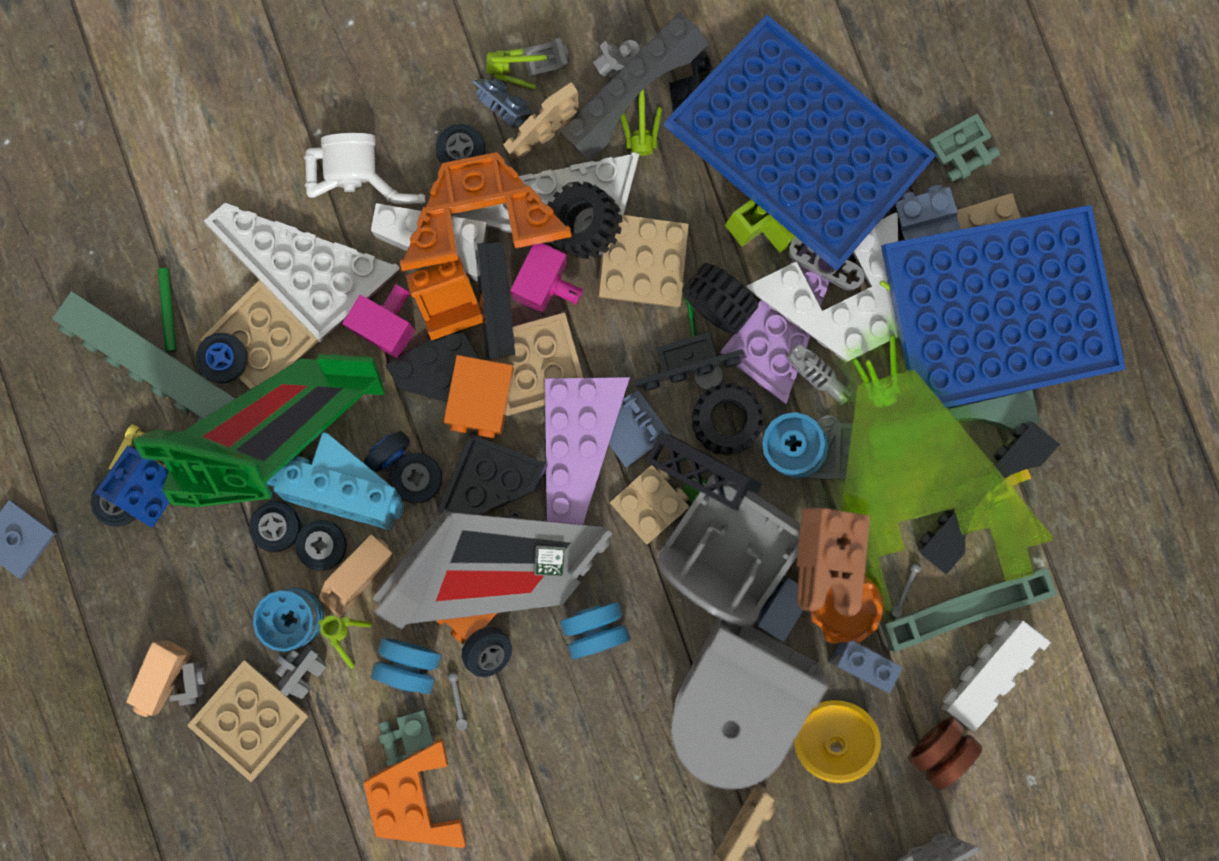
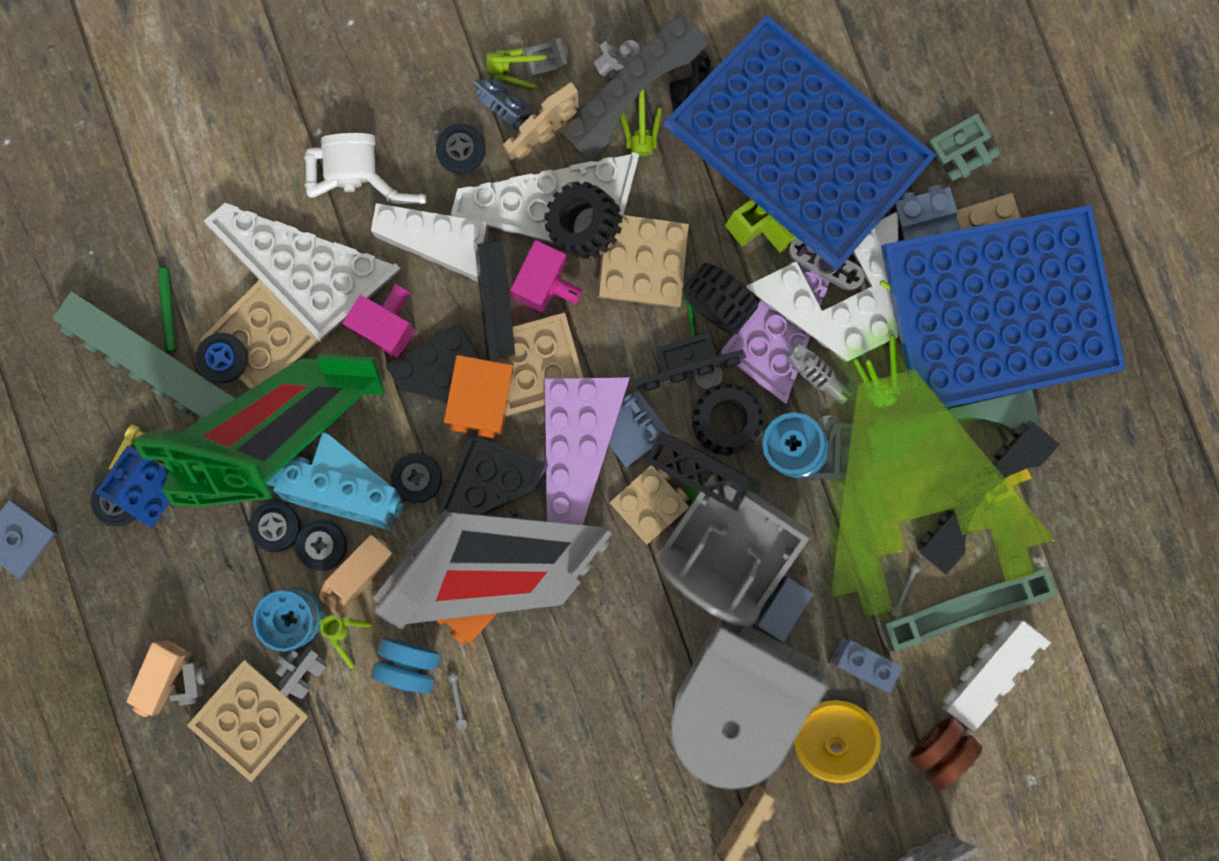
black wheel [363,431,411,473] -> none
orange wing [363,738,467,848] -> none
sand green plate [378,709,434,767] -> none
orange wing [400,152,572,271] -> none
orange panel [406,257,482,340] -> none
black wheel [461,627,512,677] -> none
tile [533,545,565,577] -> none
dark azure wheel [559,601,631,660] -> none
nougat brick [796,508,870,616] -> none
orange plate [811,576,884,644] -> none

